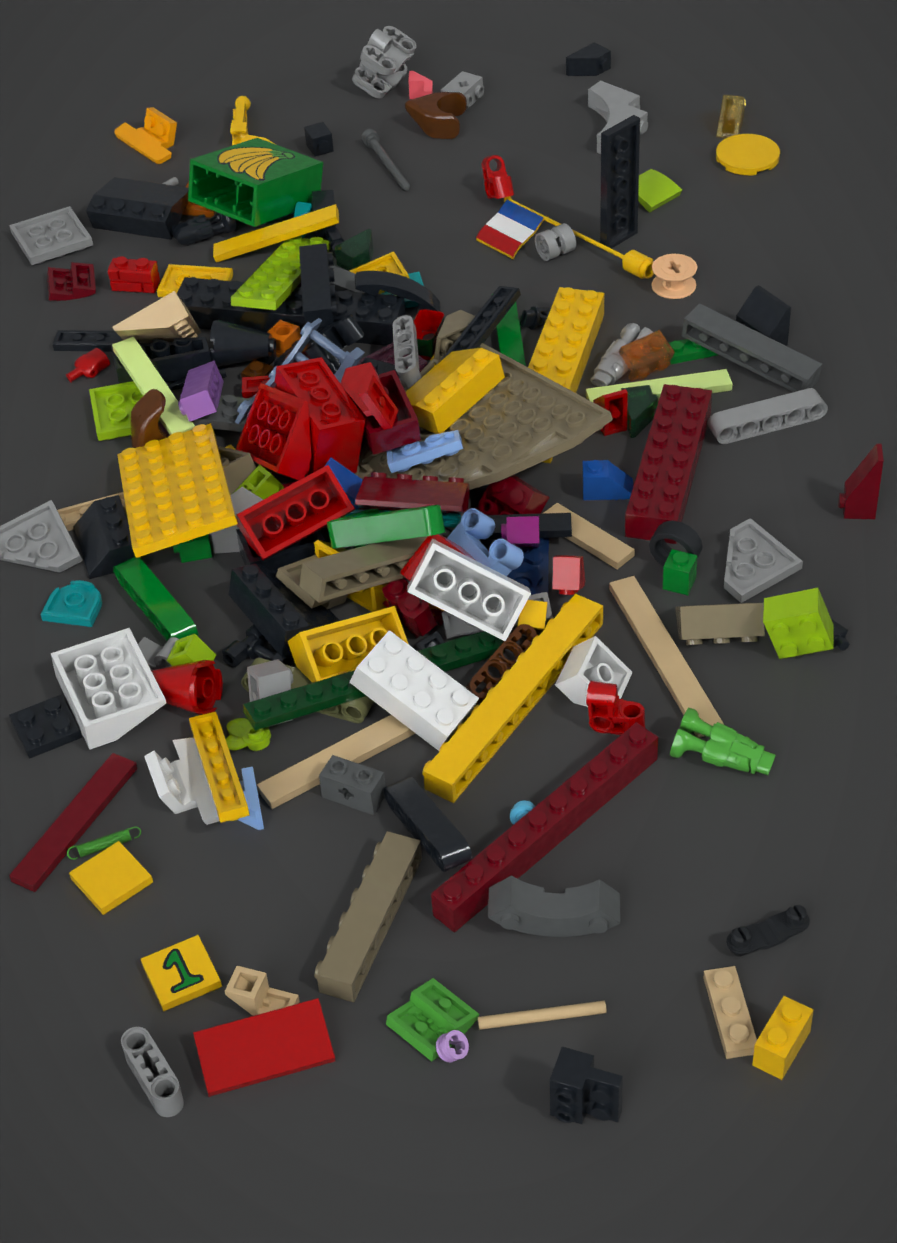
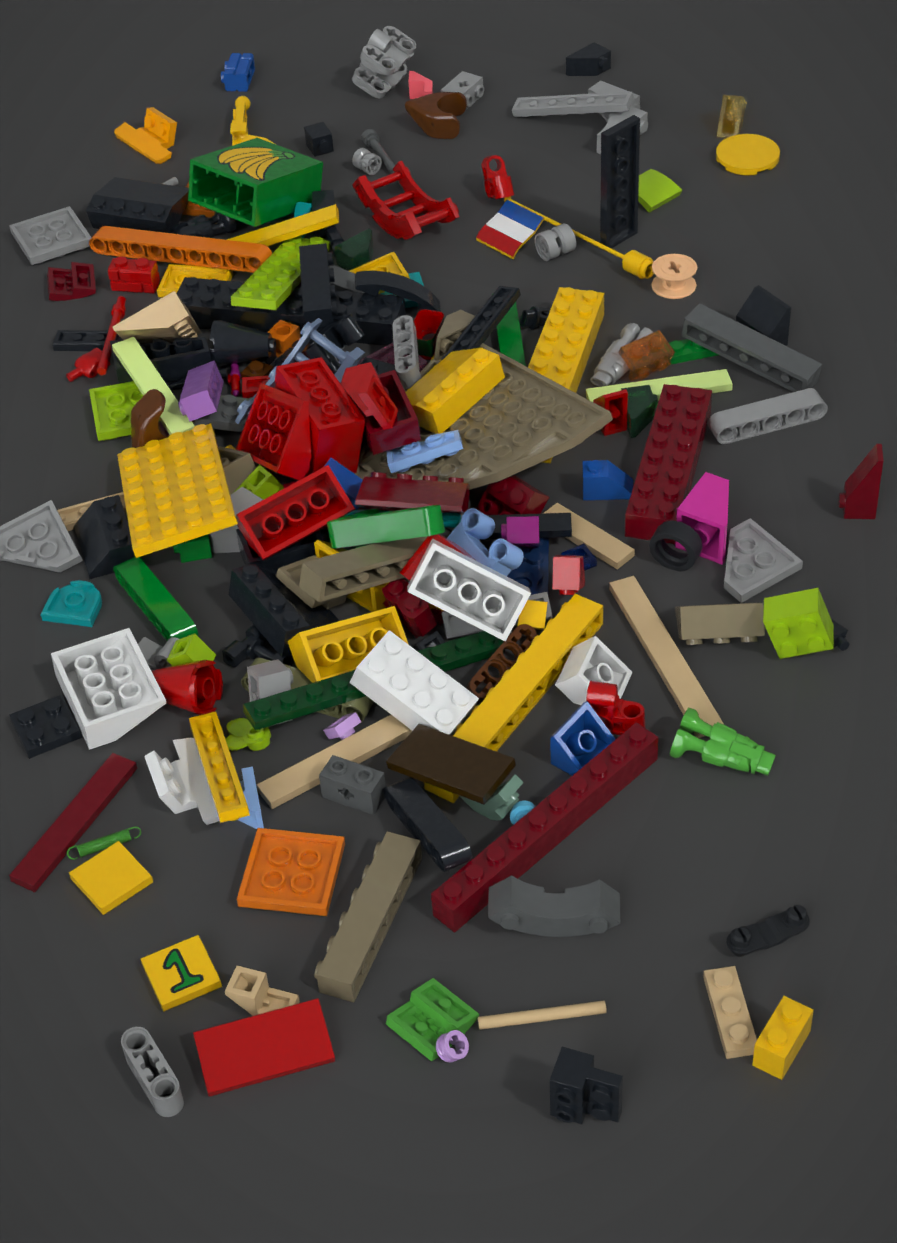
green brick [663,549,697,595] -> none
none -> orange beam [89,226,272,273]
none -> red bar [97,296,126,375]
none -> blue brick [221,53,255,92]
none -> piece [228,363,241,397]
none -> orange plate [237,828,345,916]
none -> lavender plate [323,712,361,740]
none -> light grey wheel [352,148,382,175]
none -> red fence [352,161,460,240]
none -> dark brown tile [386,724,516,805]
none -> sand green brick [460,774,524,821]
none -> light grey plate [512,92,634,117]
none -> blue slope [550,701,616,776]
none -> clear blue tile [561,544,597,571]
none -> dark pink slope [675,472,729,565]

